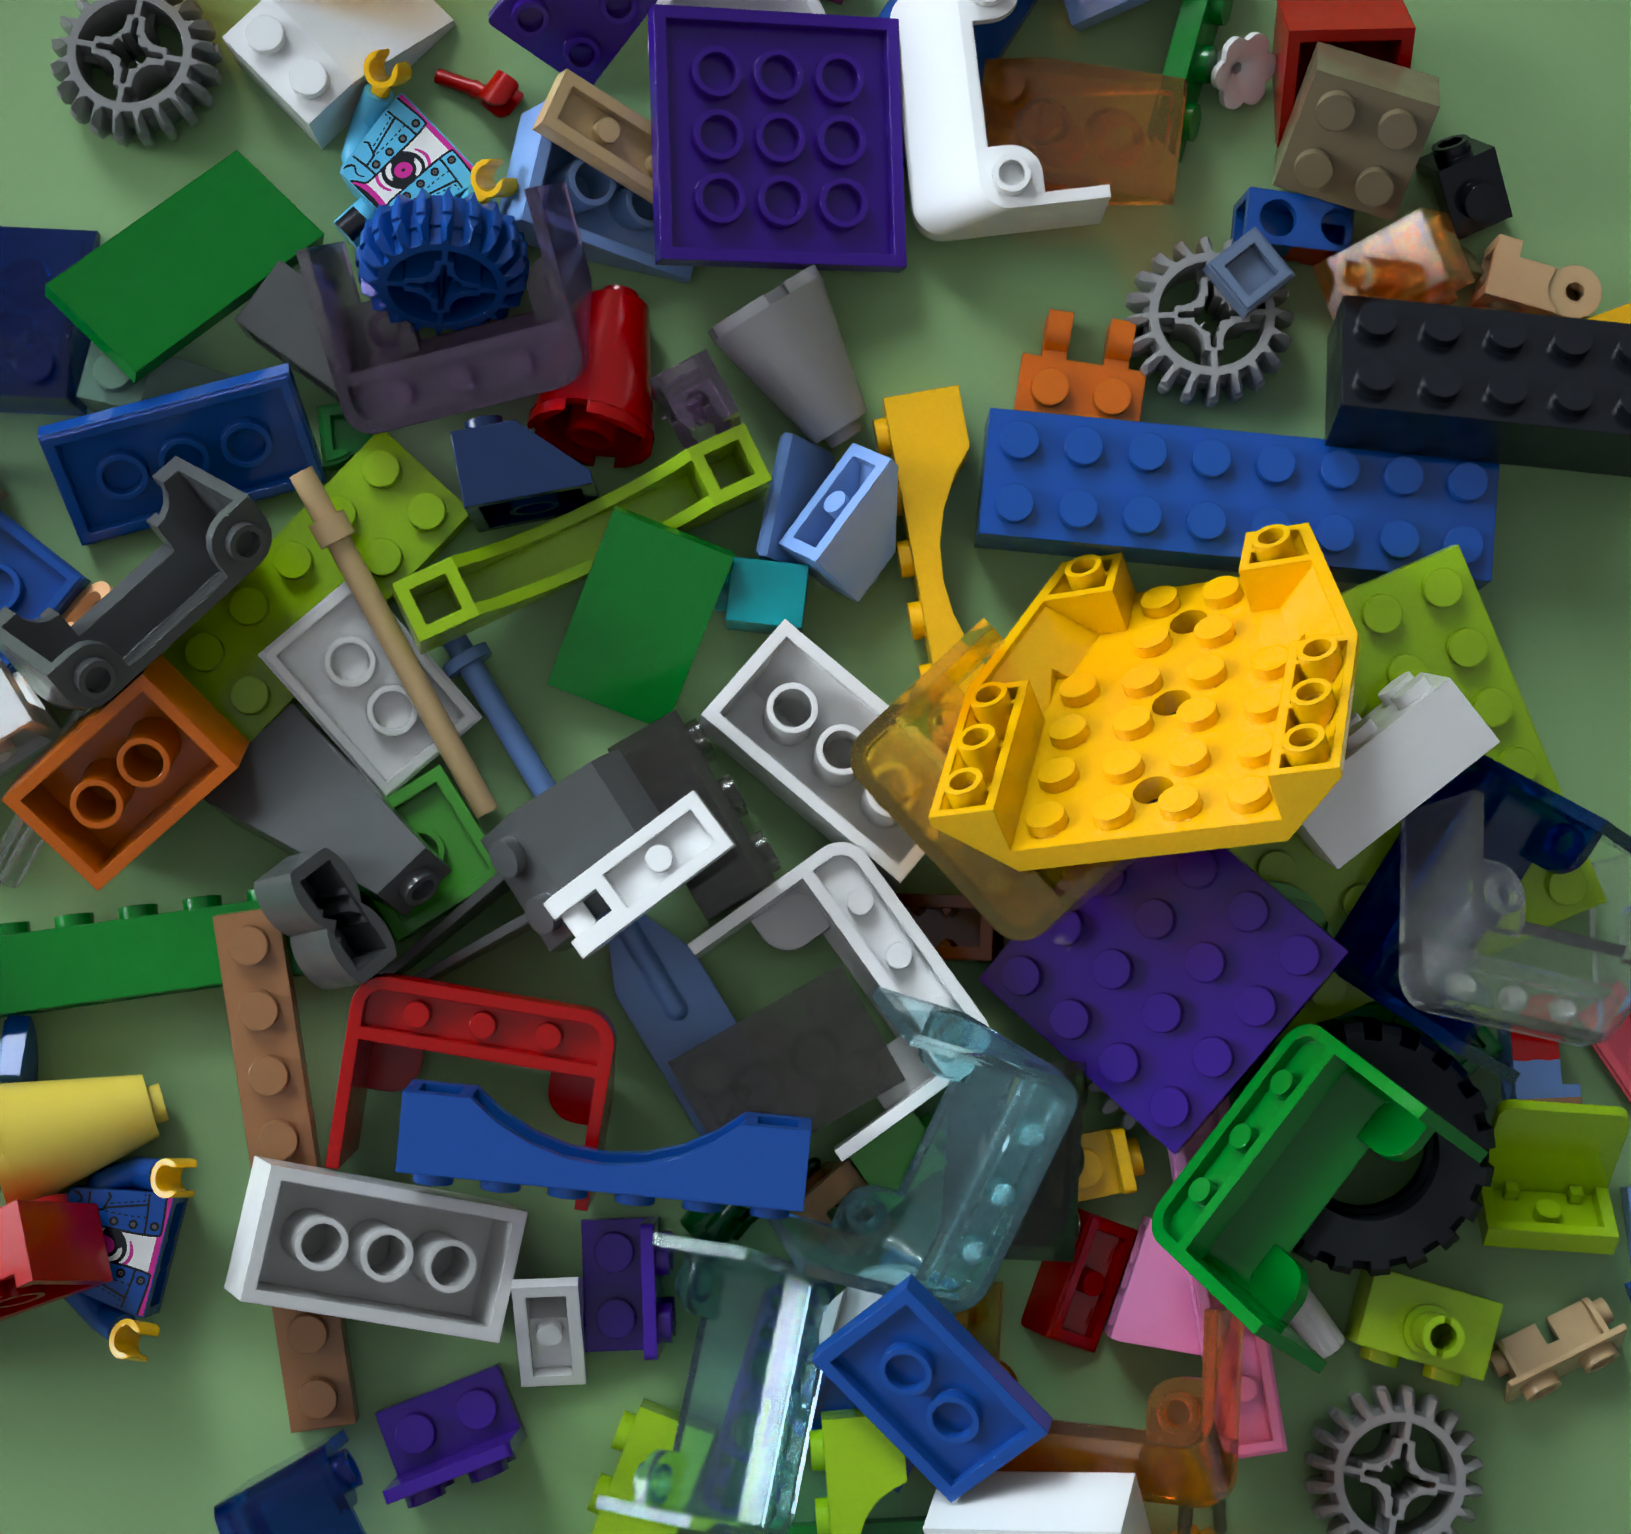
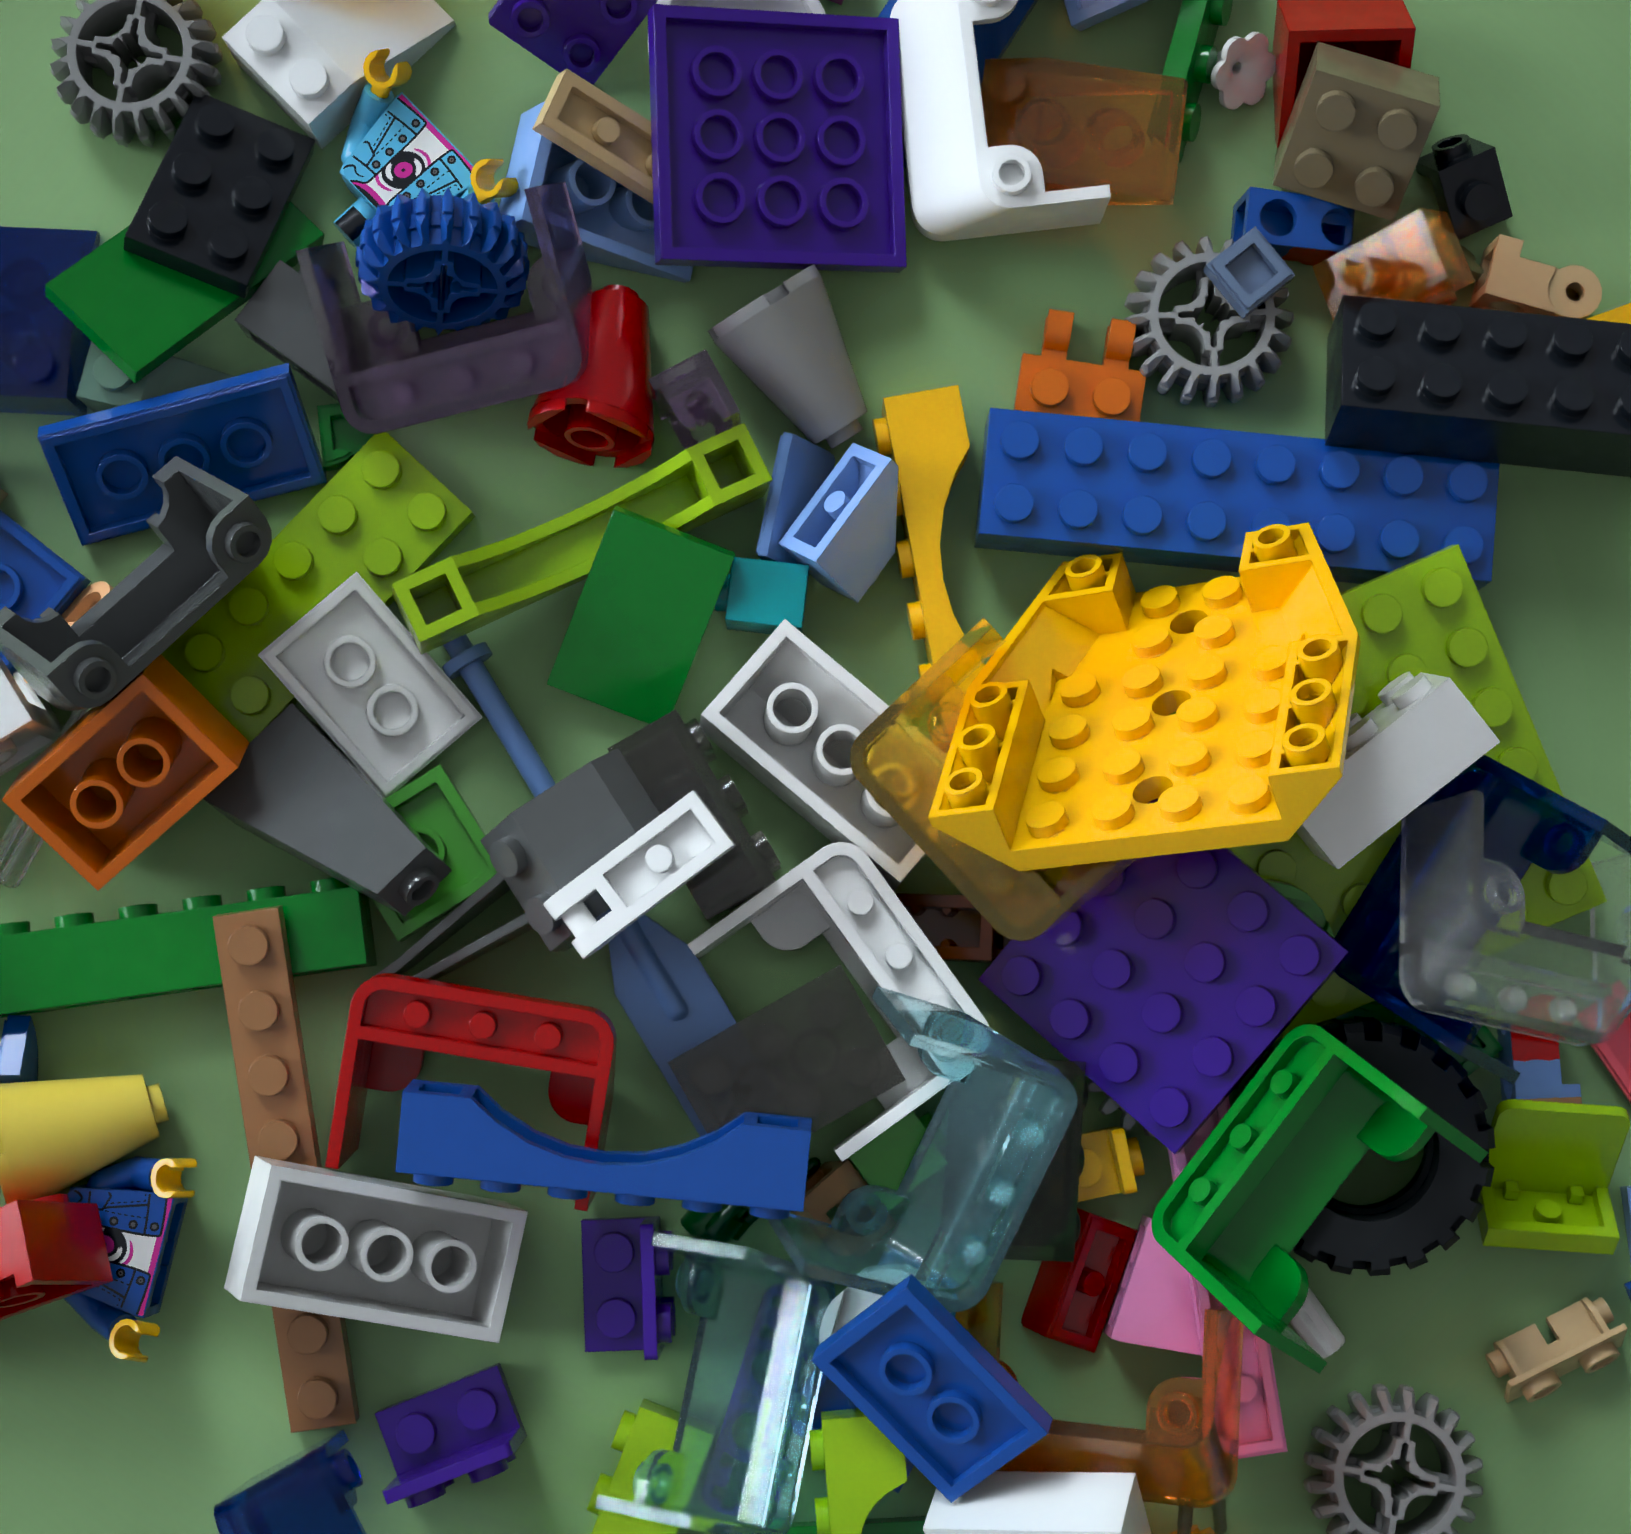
dark grey brick [254,847,397,991] -> none
tan bar [289,466,498,819] -> none
red hand [434,68,524,119] -> none
dark blue slope [450,415,600,533] -> none
white slope [511,1277,587,1387] -> none
lime brick [1344,1269,1504,1387] -> none
none -> black plate [124,94,315,298]

